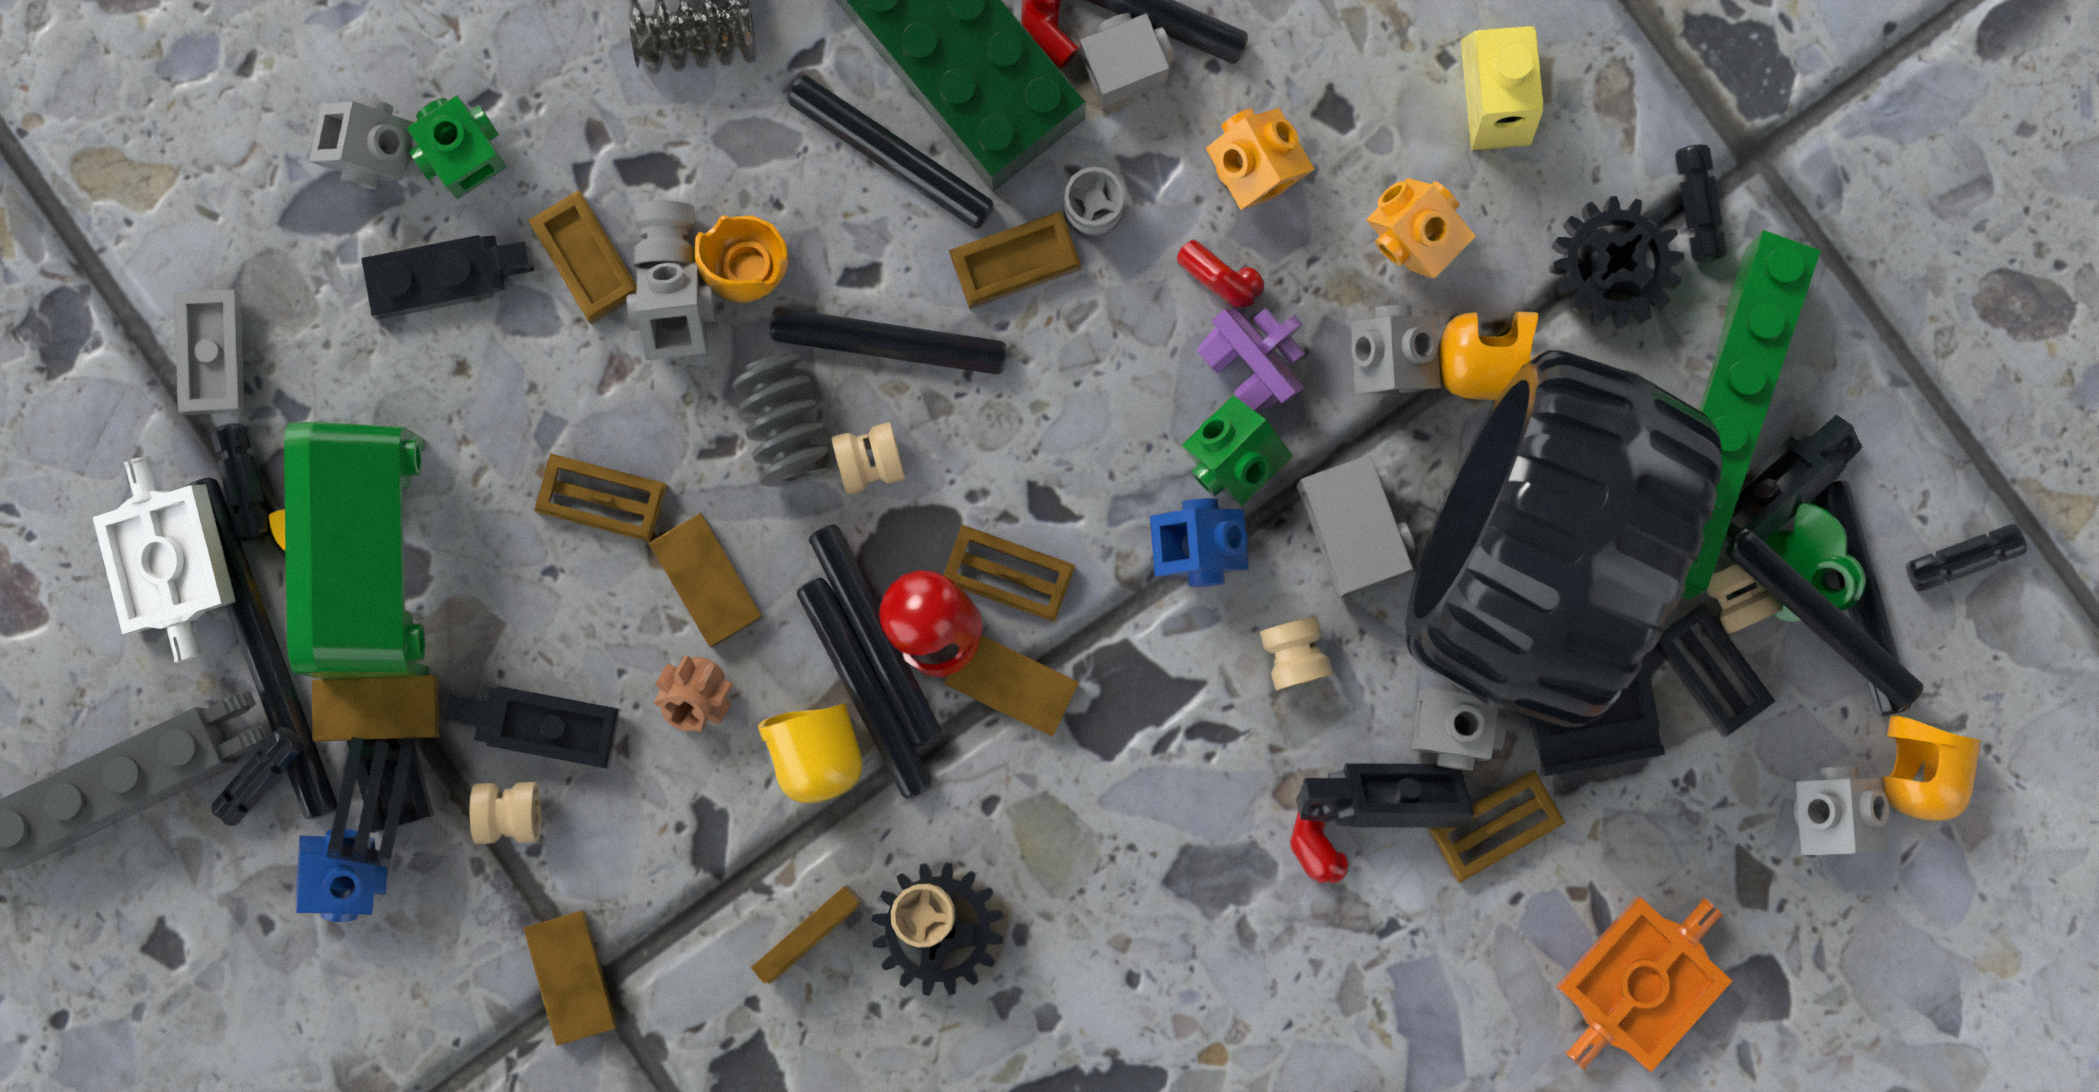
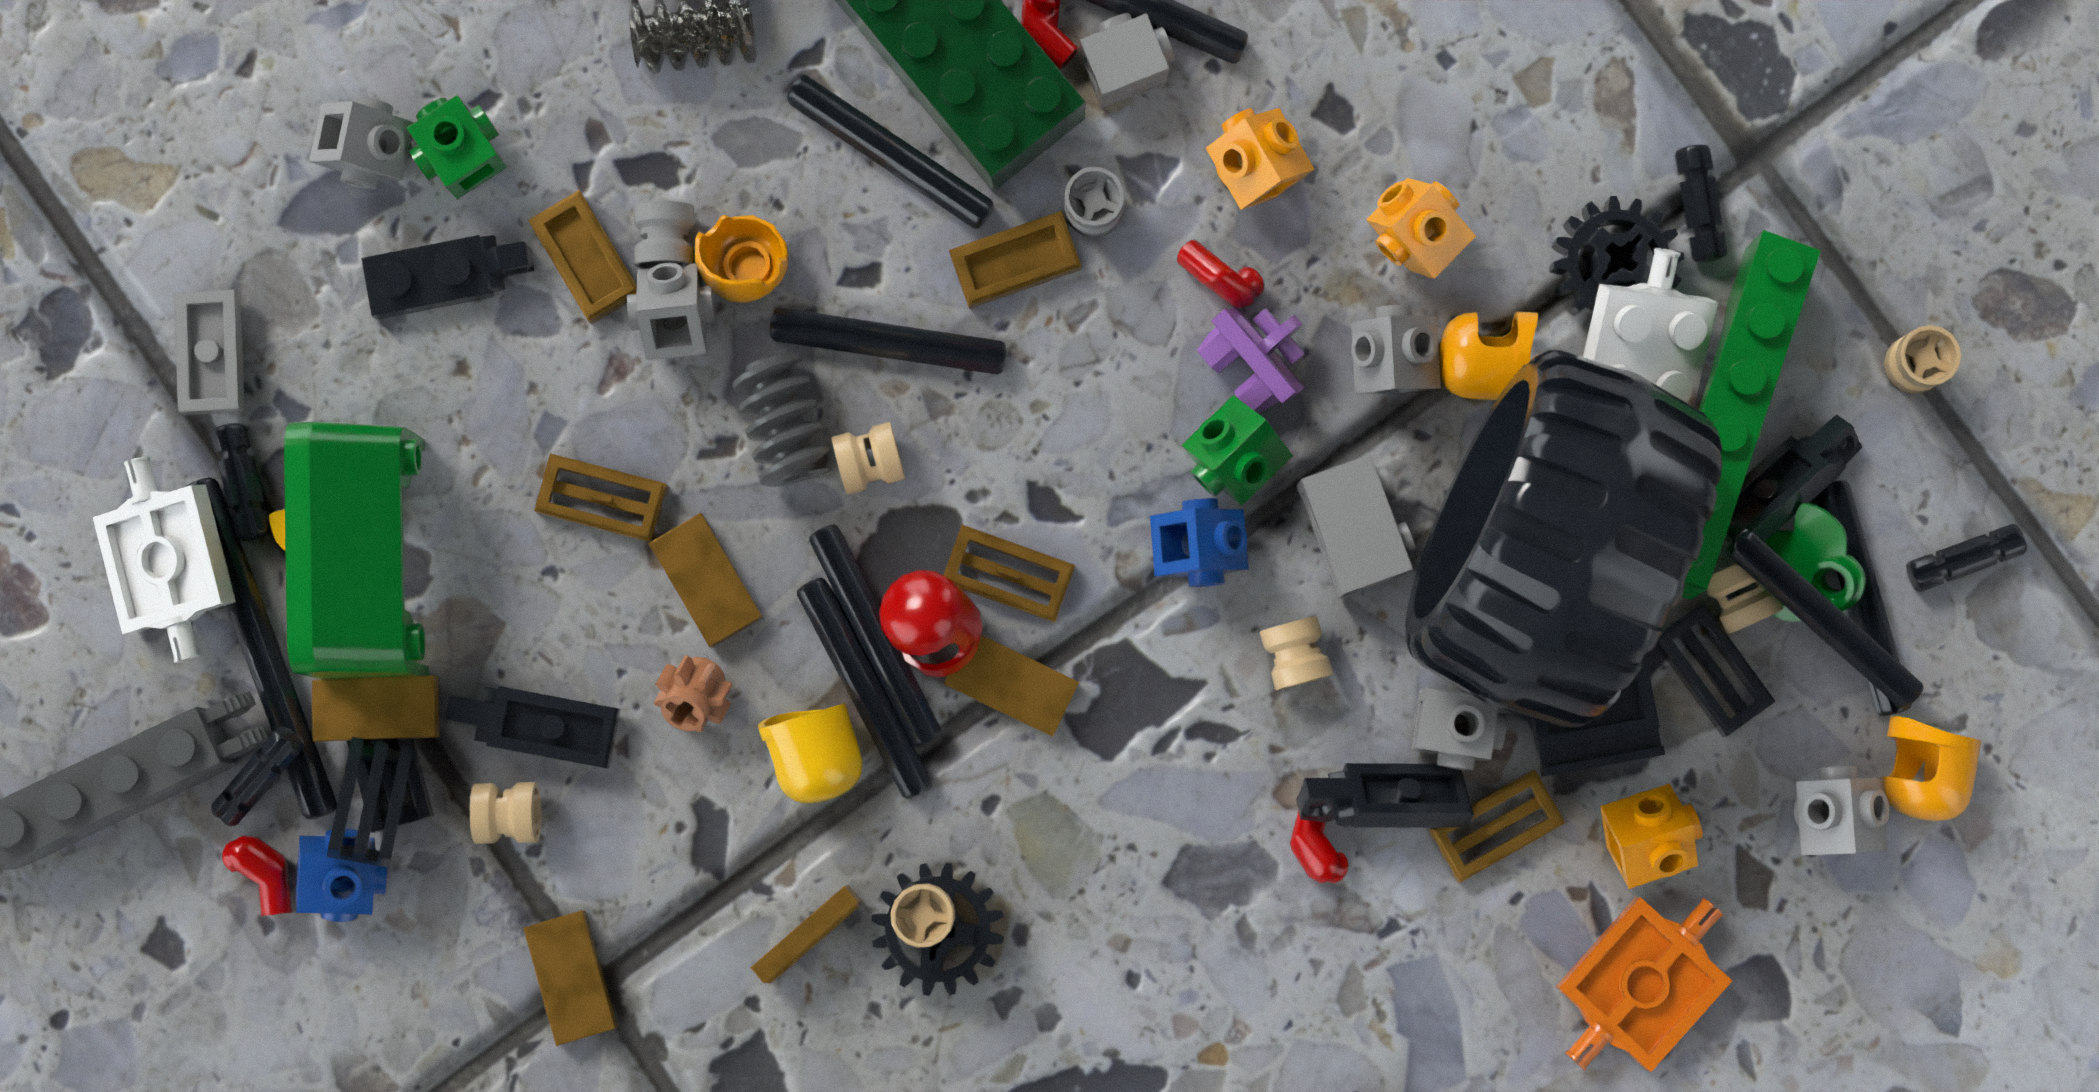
light yellow torso [1461,26,1543,151] -> none
none -> red arm [222,835,292,916]
none -> white plate [1583,248,1718,407]
none -> light orange brick [1600,783,1703,889]
none -> tan wheel [1884,325,1961,394]

